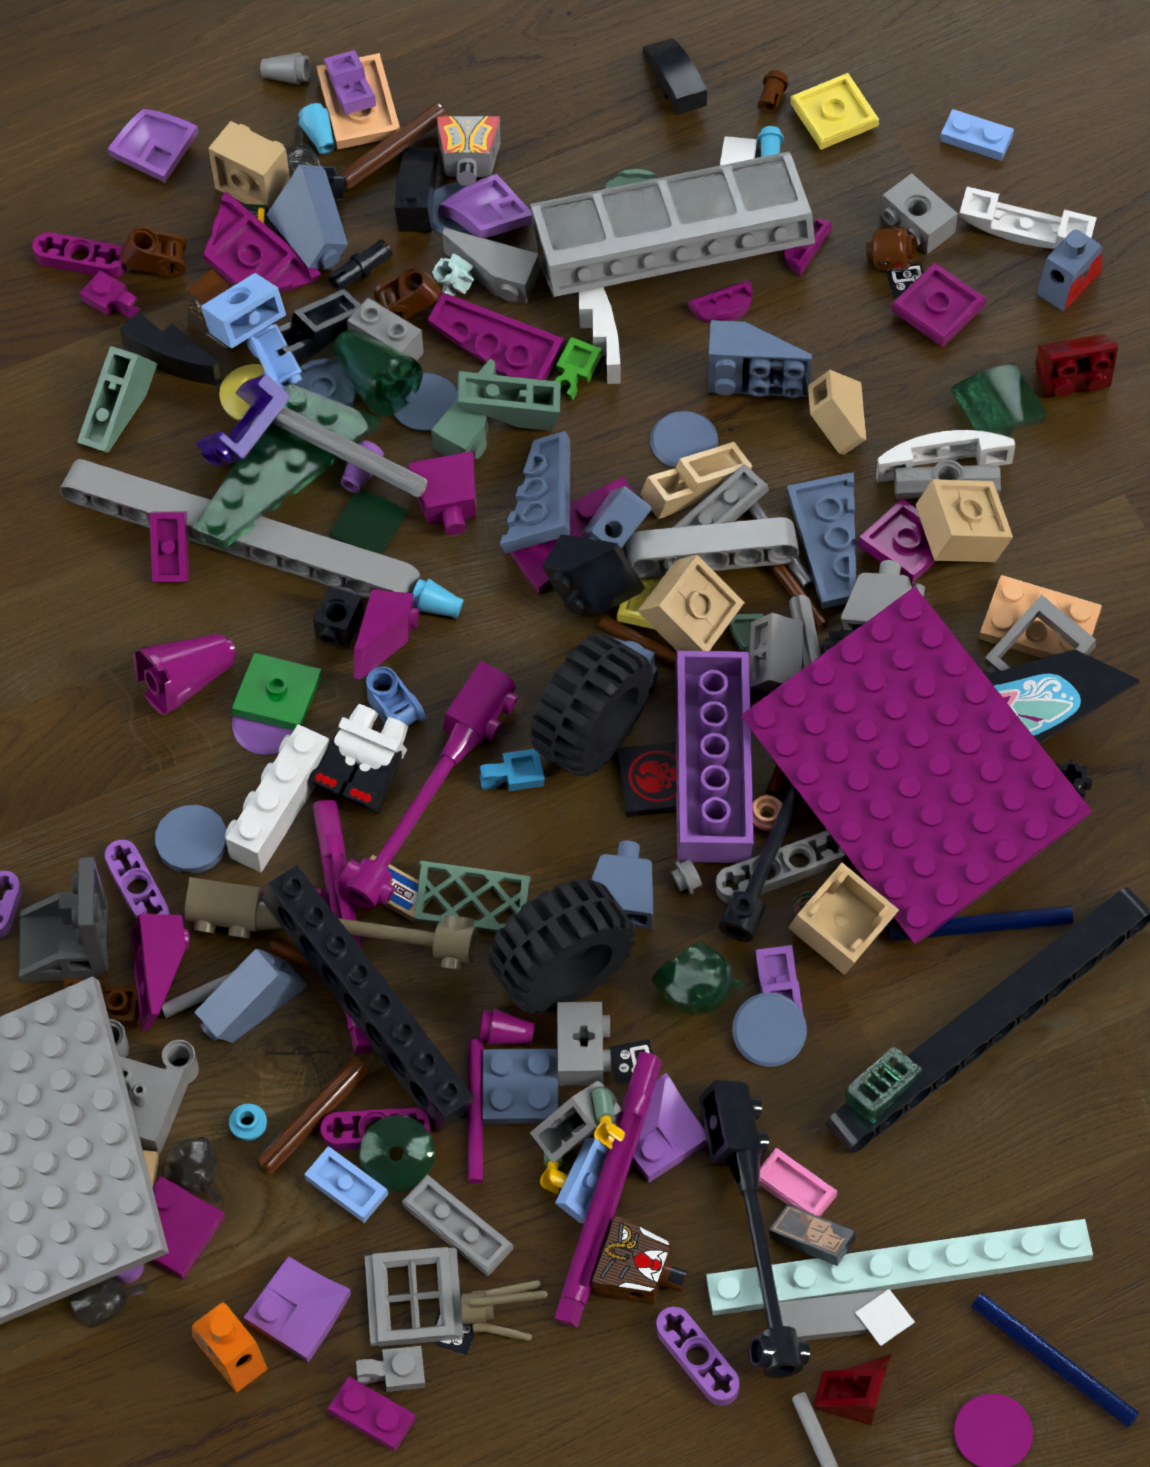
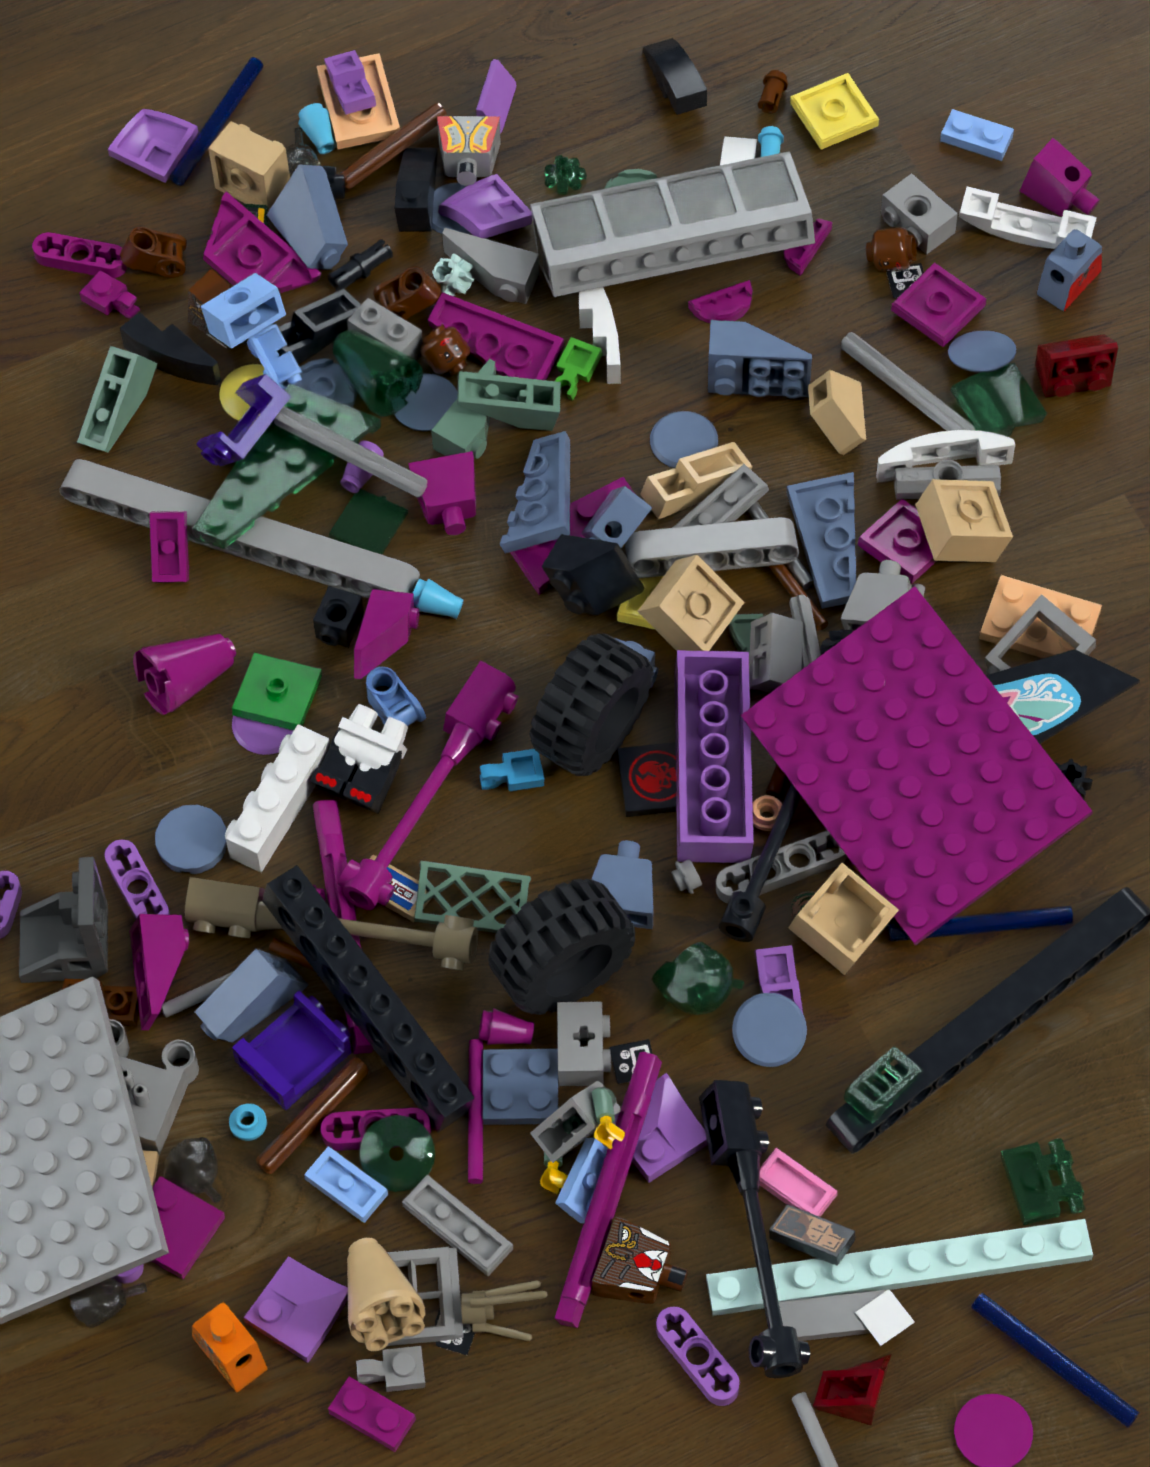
light grey cone [260,52,311,85] -> none
reddish brown bar [599,615,677,667] -> none
none -> clear blue piece [170,57,264,186]
none -> dark purple panel [232,990,352,1111]
none -> tan cone [347,1238,425,1351]
none -> reddish brown head [420,324,470,376]
none -> medium lavender slope [476,59,517,133]
none -> clear green plant [544,155,587,195]
none -> light grey axle [841,332,975,431]
none -> sand blue piece [948,331,1016,372]
none -> clear green plate [1000,1138,1086,1226]
none -> magenta torso [1019,138,1100,216]

